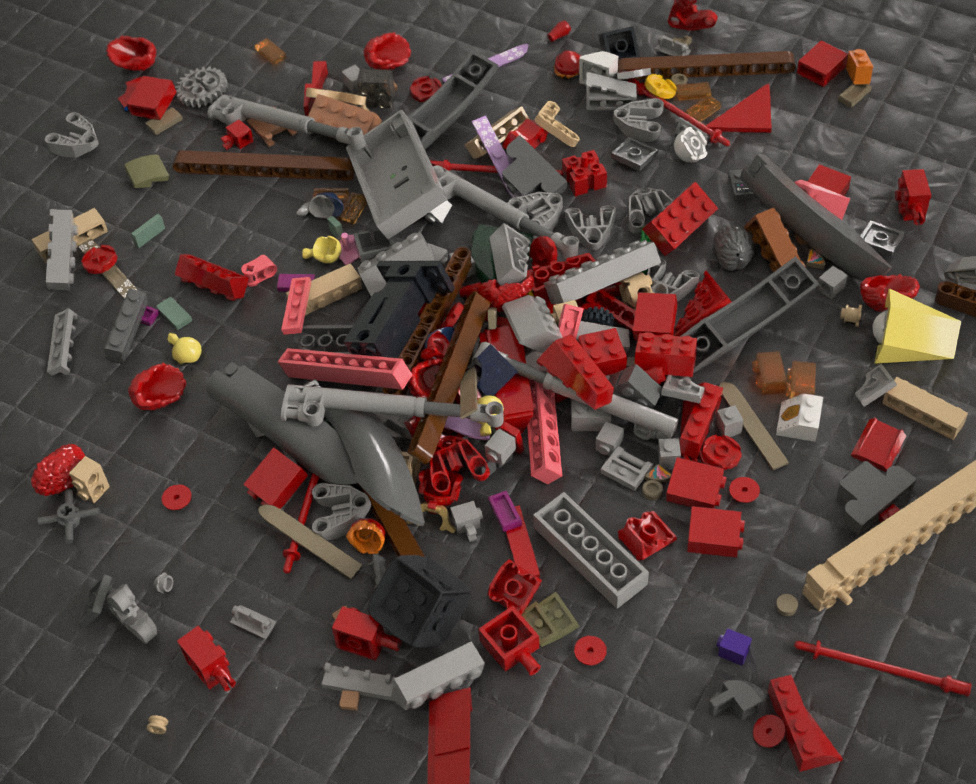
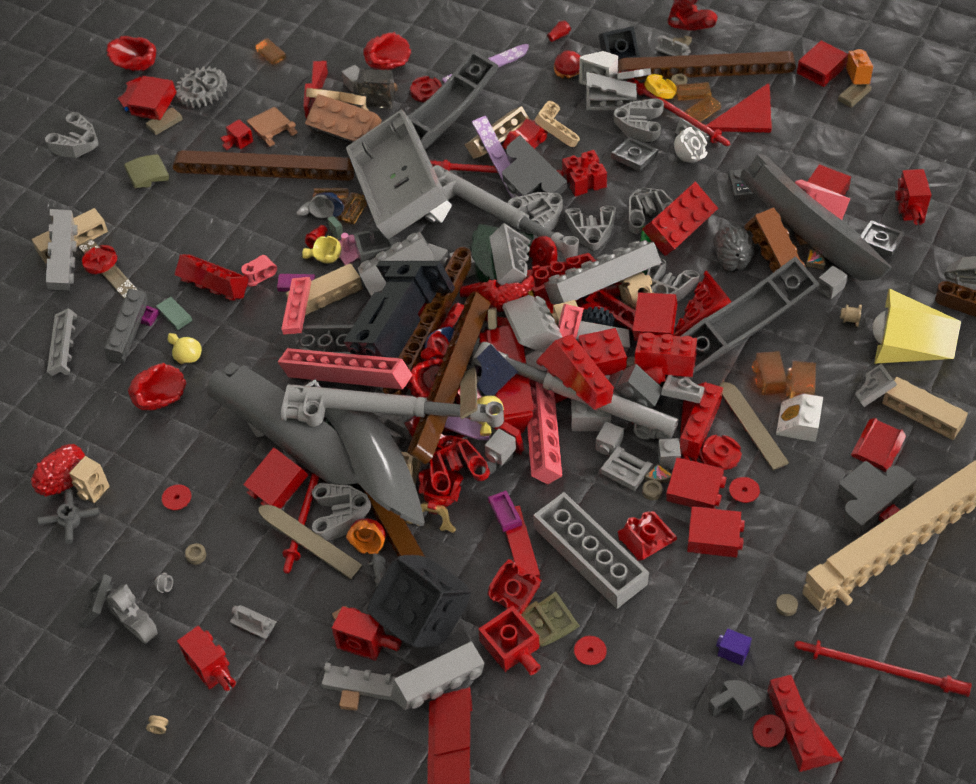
sand green tile [131,214,165,248] -> none
light grey piece [207,95,366,150] -> none
light grey brick [450,501,483,542] -> none
light grey brick [716,405,743,437] -> none
red hair [860,274,920,312] -> none
none -> dark tan tile [185,543,207,565]
none -> red cone [305,225,328,249]

